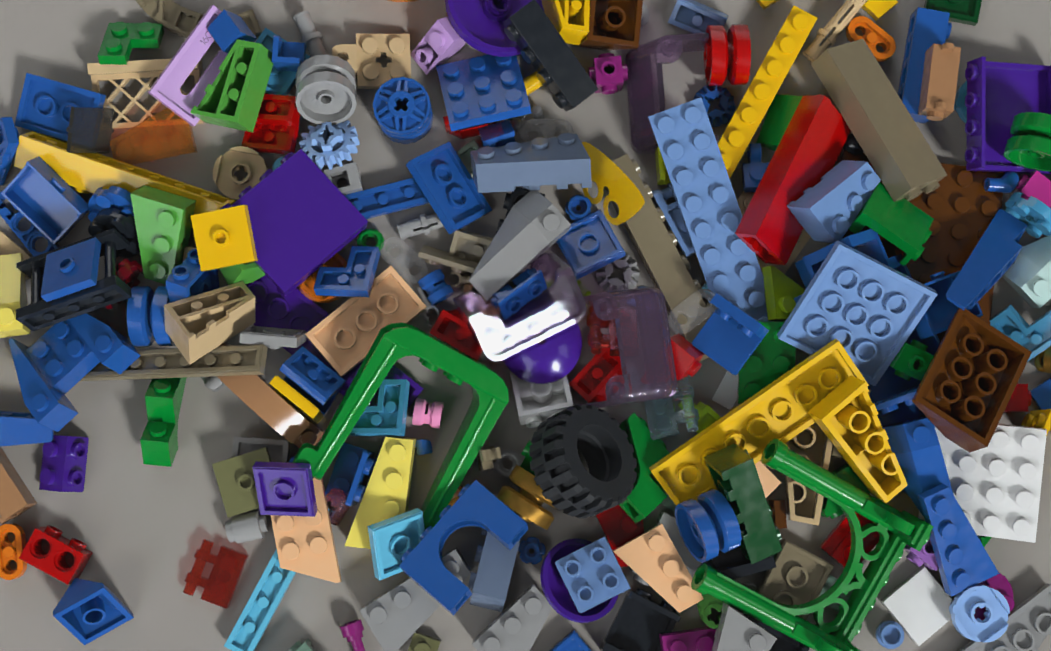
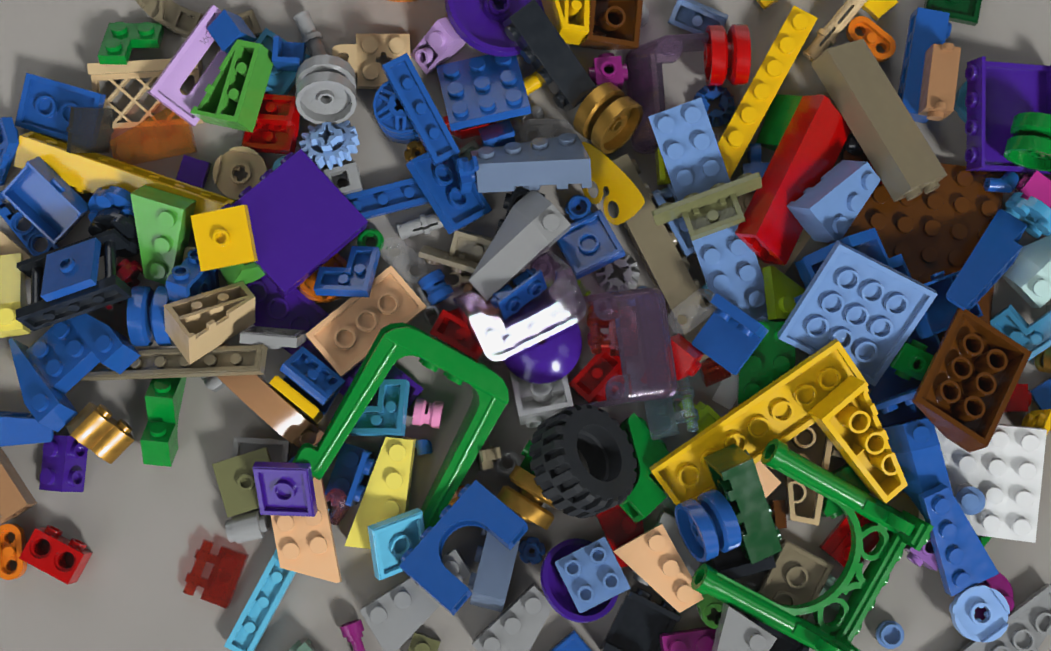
blue slope [53,578,134,645] -> none
green panel [849,182,934,266] -> none
white tile [881,566,953,646] -> none
none -> pearl gold brick [66,402,135,464]
none -> dark purple tile [176,155,212,189]
none -> blue plate [382,53,460,166]
none -> pearl gold plate [404,141,427,162]
none -> blue plate [455,156,479,194]
none -> pearl gold wheel [573,82,643,154]
none -> olive bracket [651,172,762,241]
none -> clear red plate [700,358,731,387]
none -> medium blue plate [956,486,985,515]

